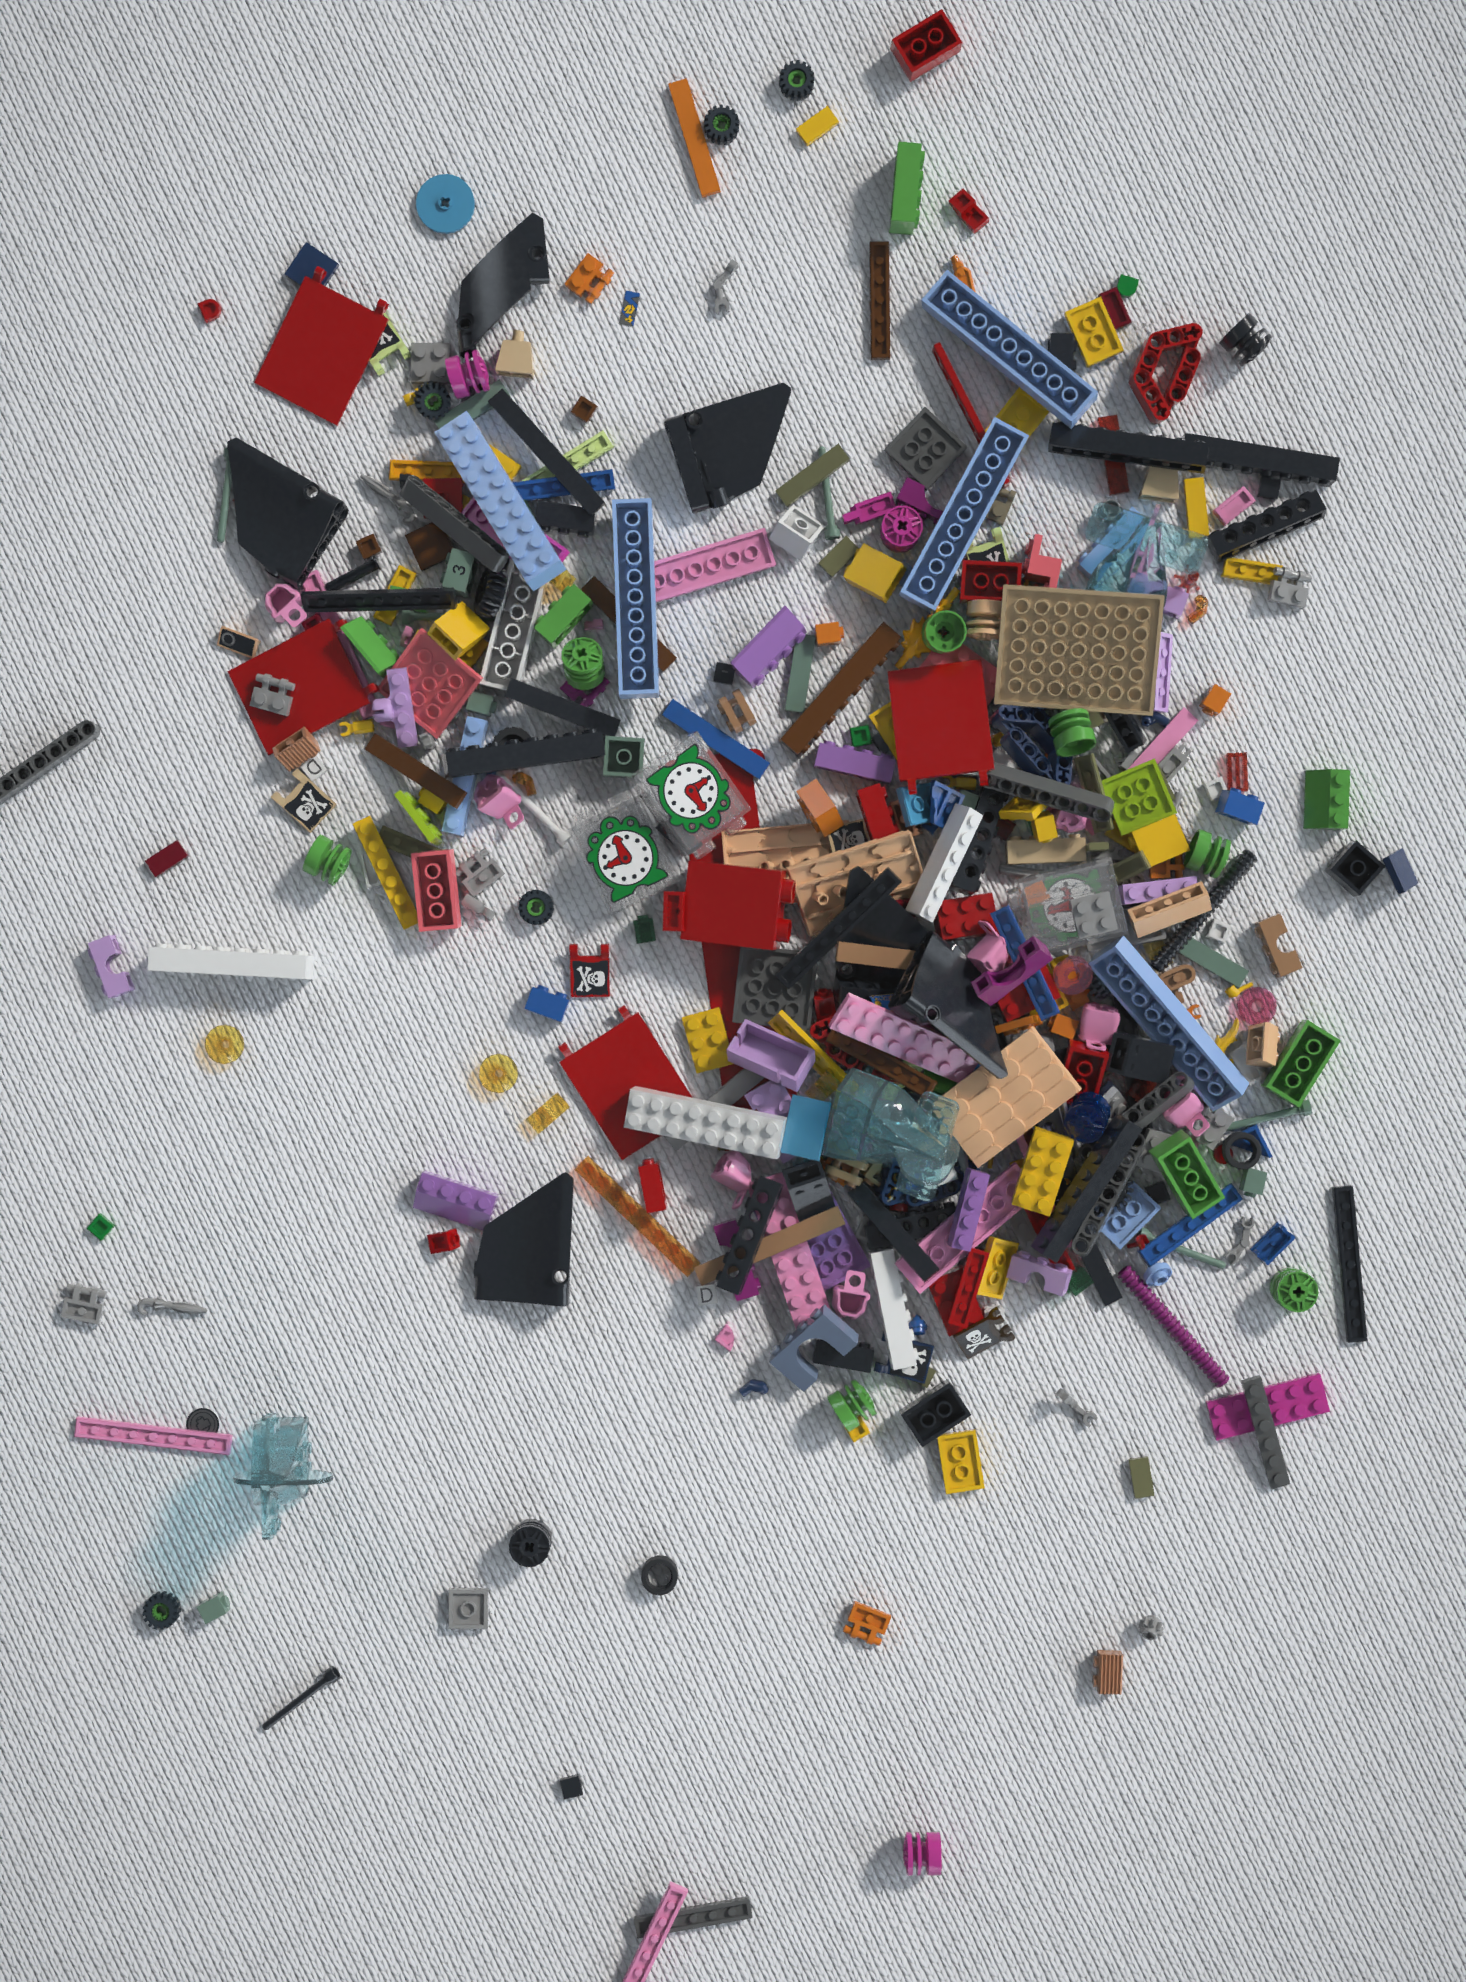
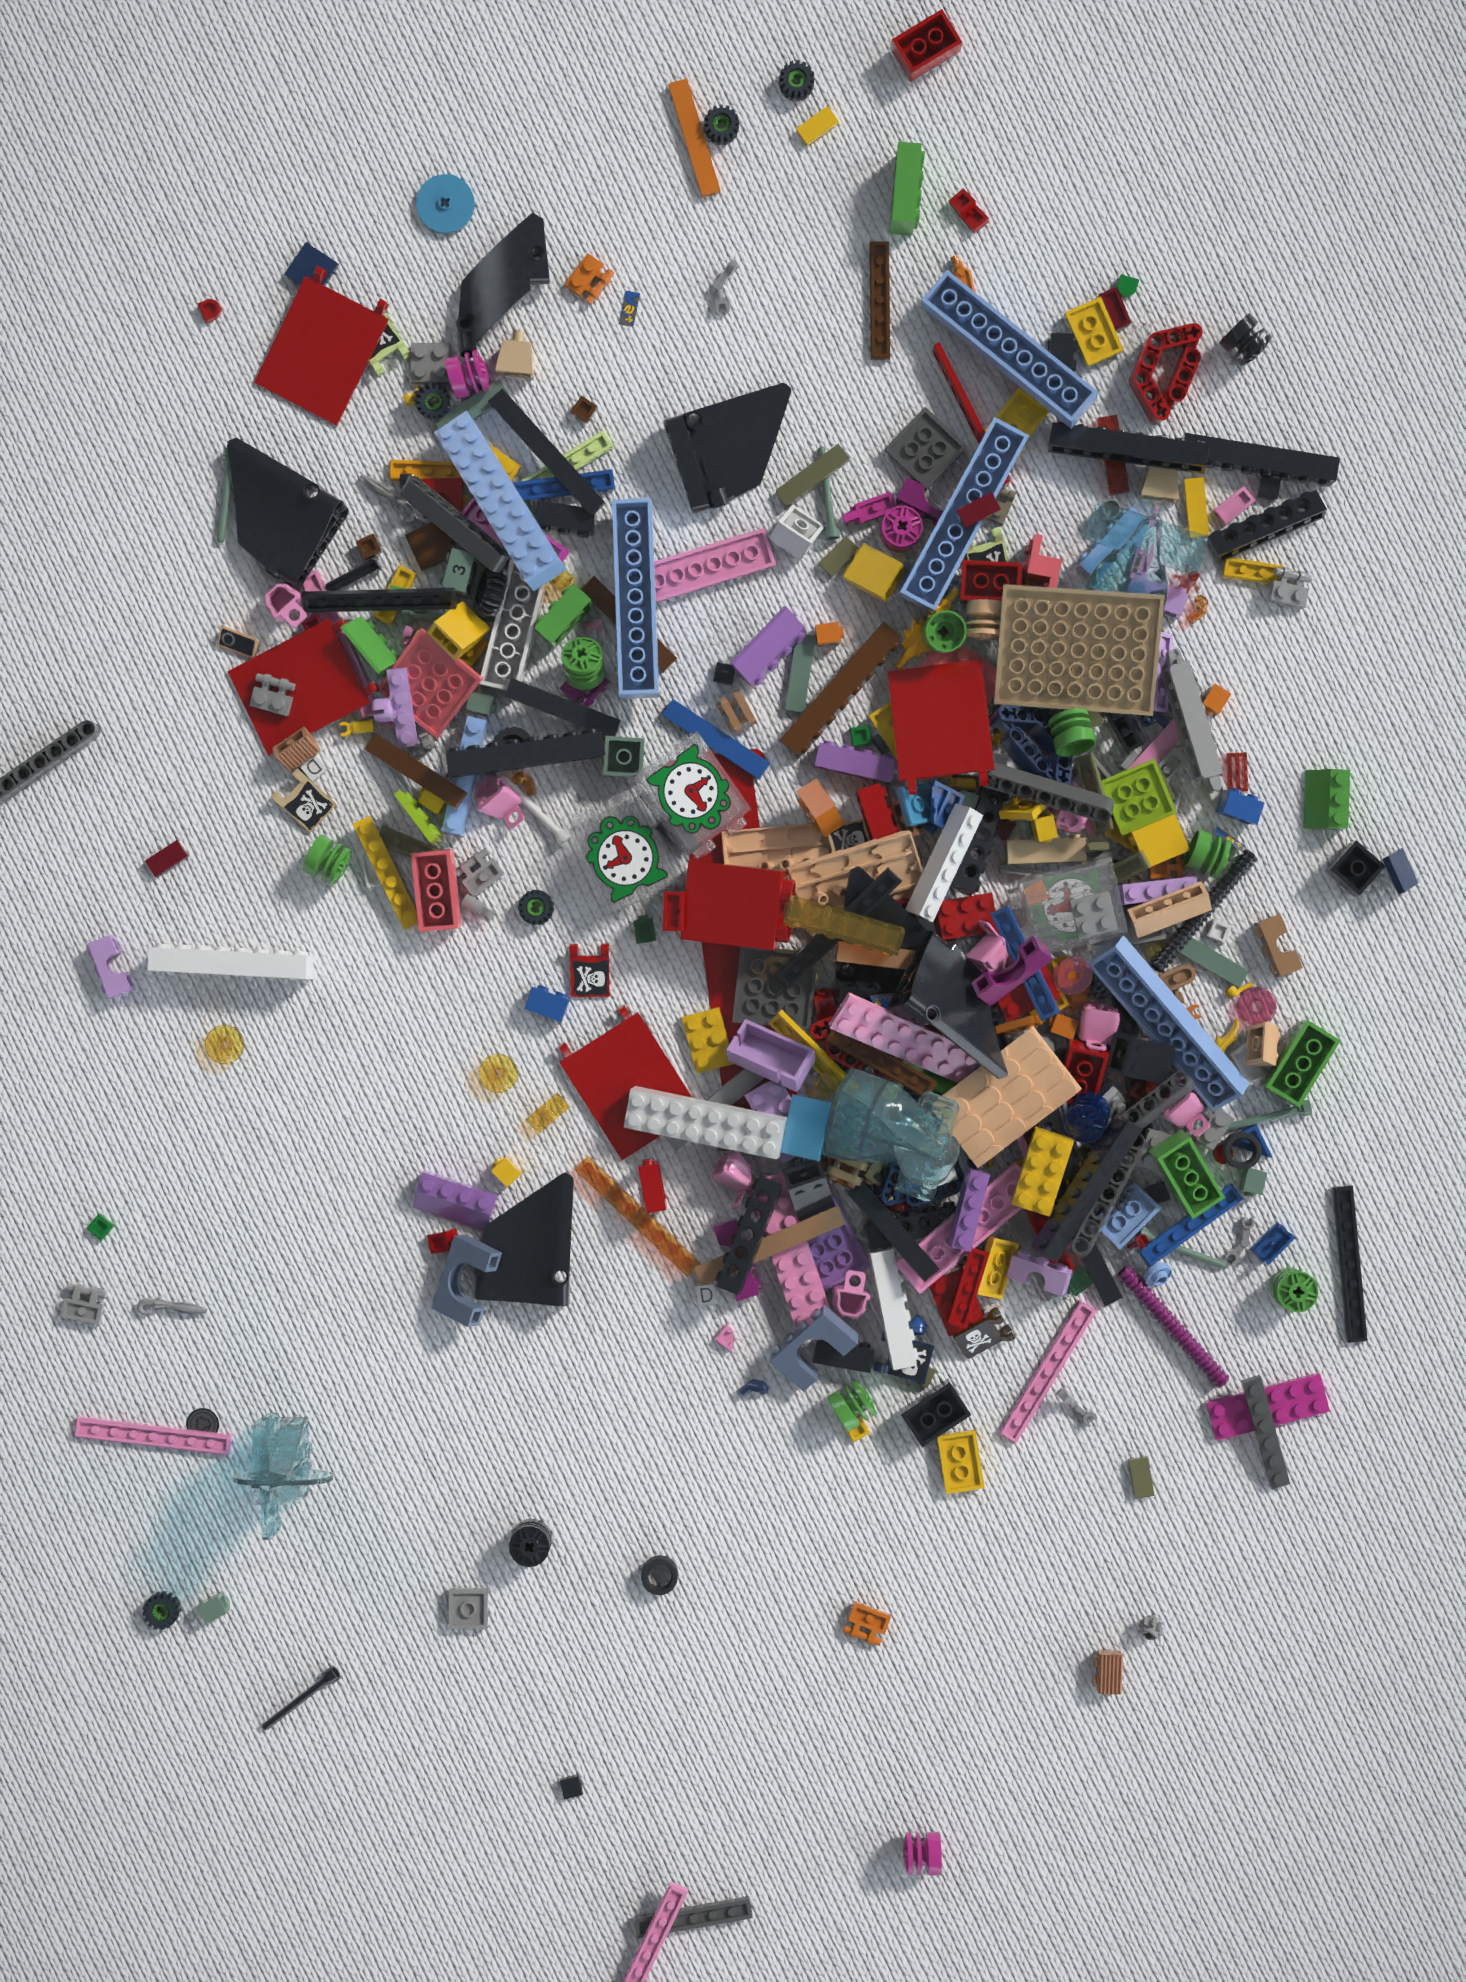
none -> sand blue arch [432,1235,502,1327]
none -> yellow brick [491,1156,523,1187]
none -> clear yellow brick [783,895,905,956]
none -> dark red tile [956,492,1001,529]
none -> bright pink tile [999,1299,1097,1444]
none -> light grey hinge [1161,648,1223,793]
none -> sticker [1214,826,1245,852]

